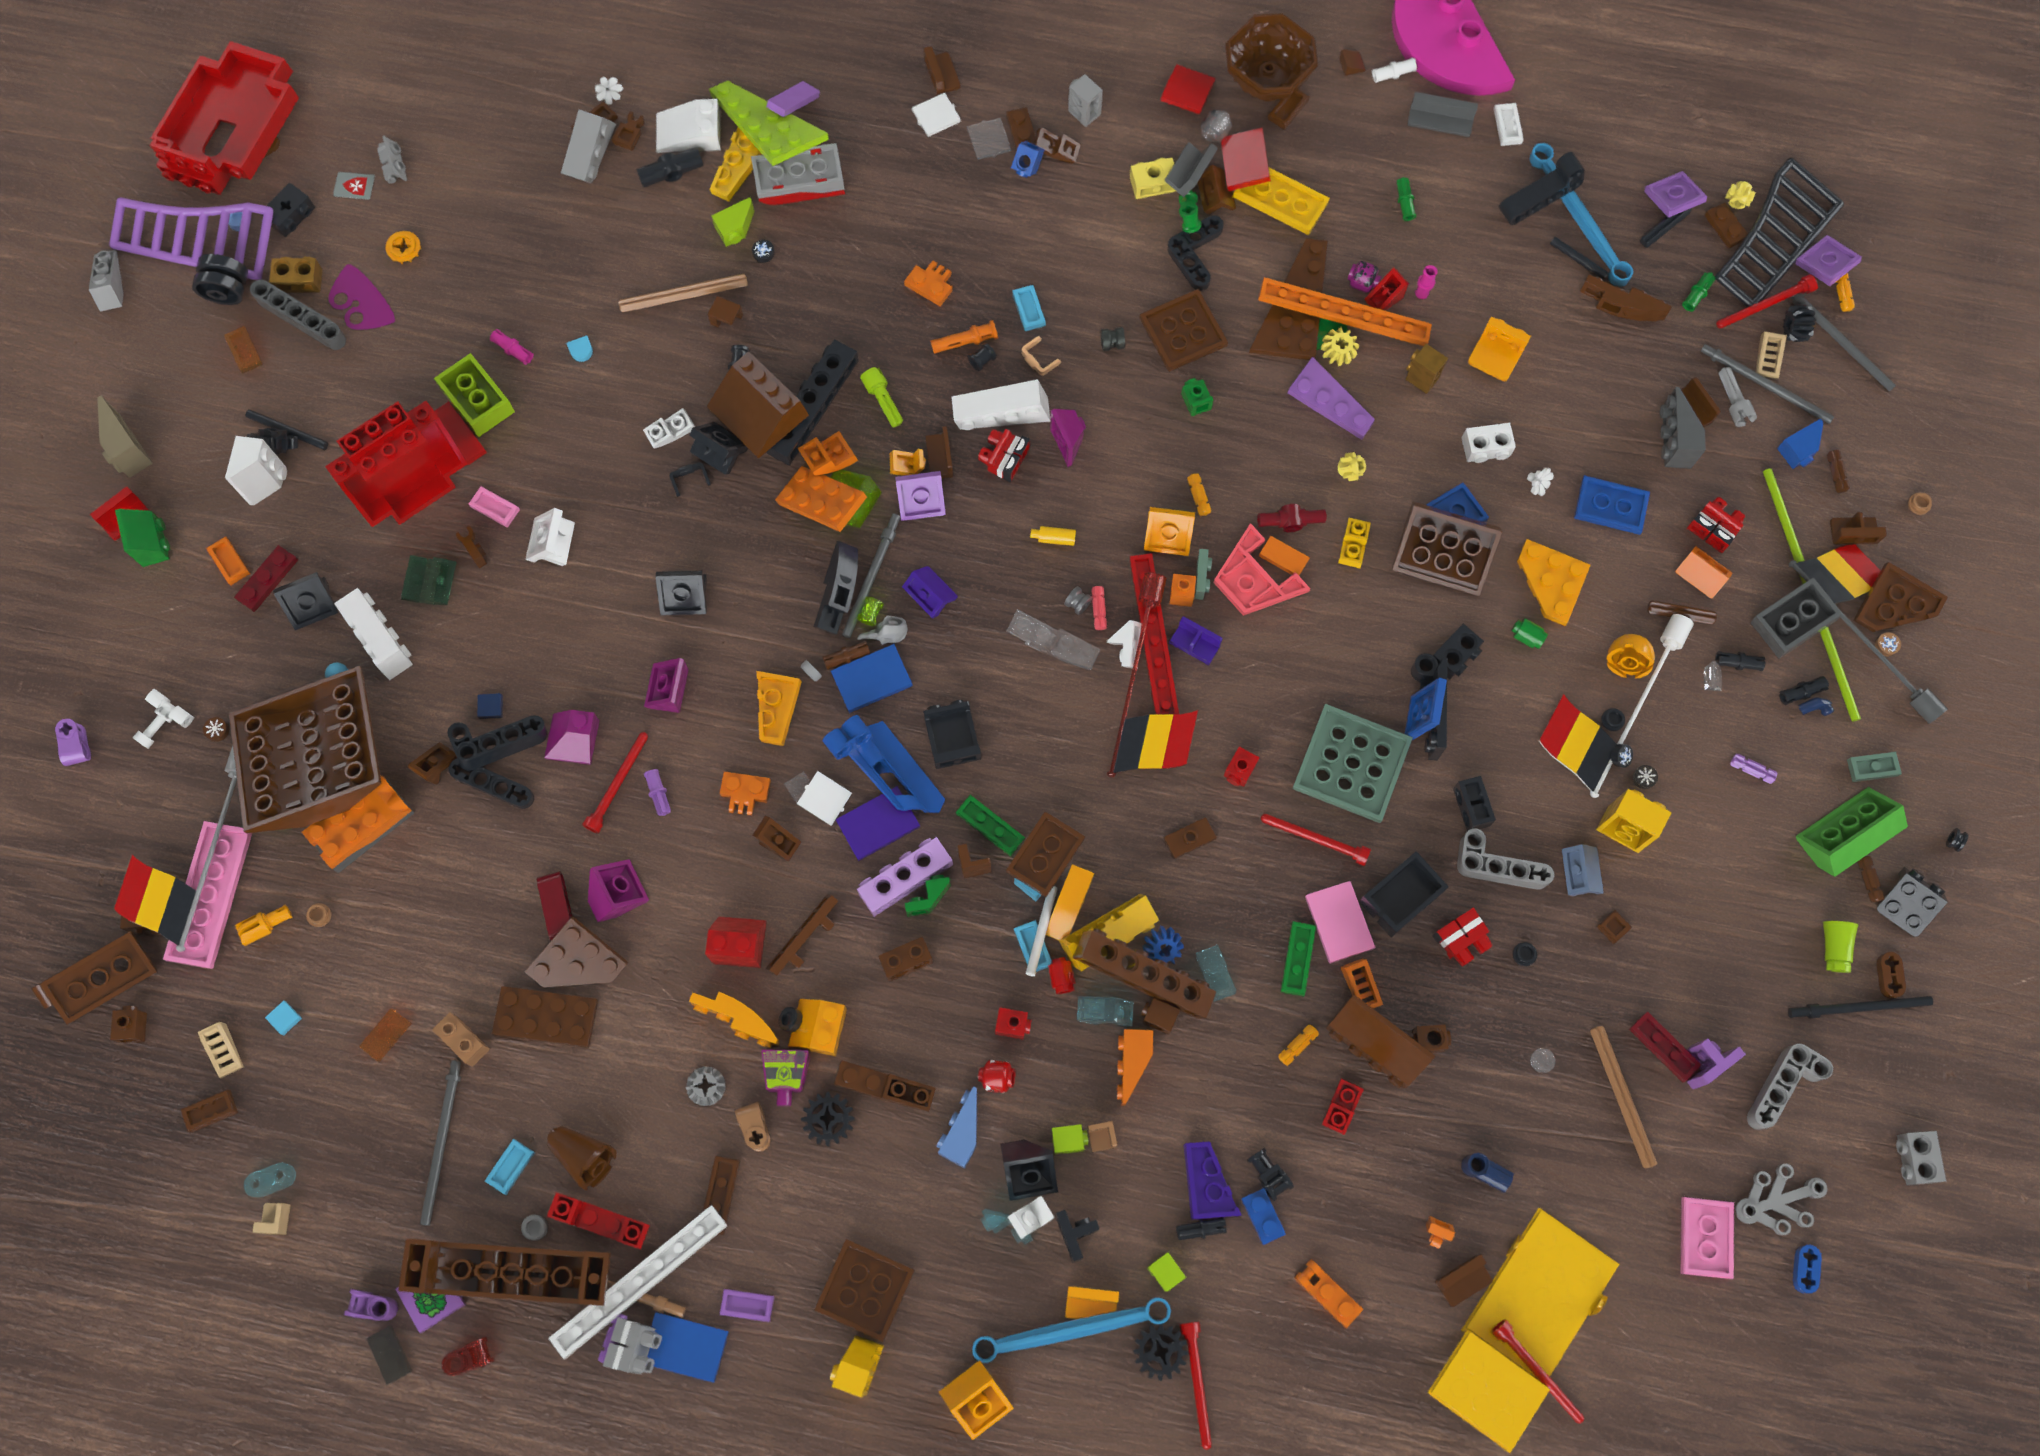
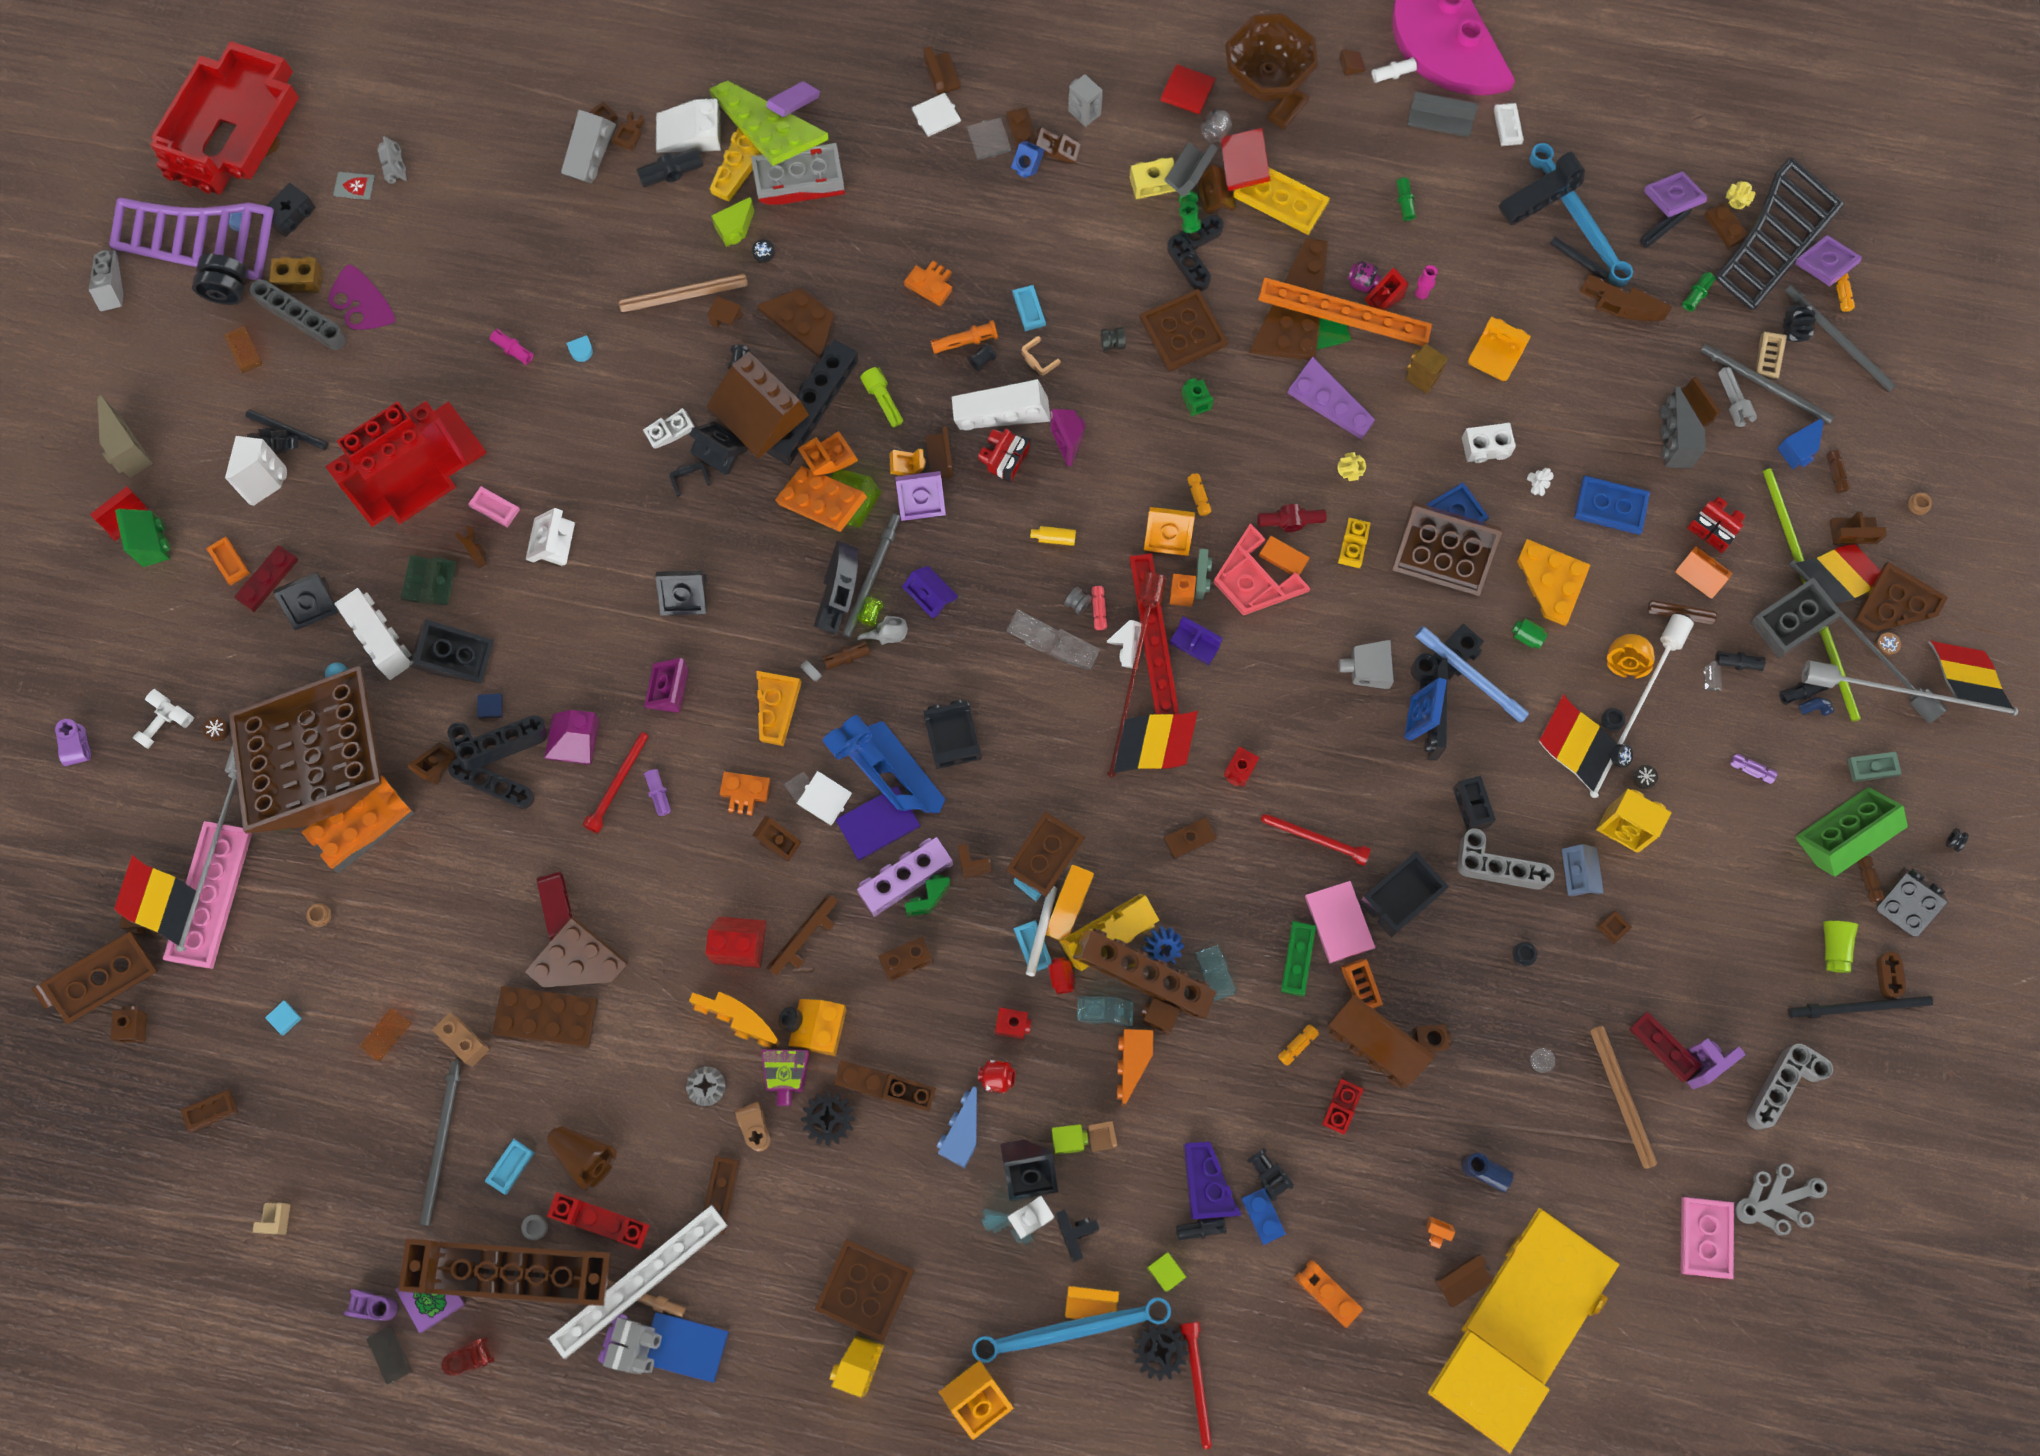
tan slope [198,1022,244,1078] -> none
light orange arm [235,904,293,946] -> none
clear light blue plate [244,1163,296,1198] -> none
light orange gear [385,231,421,264] -> none
lime brick [434,353,515,437] -> none
magenta slope [588,859,649,922] -> none
white plant [595,77,623,105] -> none
medium lavender tile [720,1289,775,1322] -> none
blue tile [831,644,913,713] -> none
green tile [956,795,1025,857] -> none
sand green piece [1292,704,1413,823] -> none
light yellow gear [1321,327,1359,367] -> none
red hips [1432,907,1492,967] -> none
red piece [1491,1319,1584,1423] -> none
red piece [1716,274,1818,329] -> none
blue beam [1793,1245,1822,1293] -> none
light grey brick [1896,1131,1946,1185] -> none
none -> black slope [409,619,494,684]
none -> reddish brown wing [757,288,835,359]
none -> light grey torso [1338,640,1394,689]
none -> medium blue piece [1414,626,1529,723]
none -> flag [1801,640,2018,716]

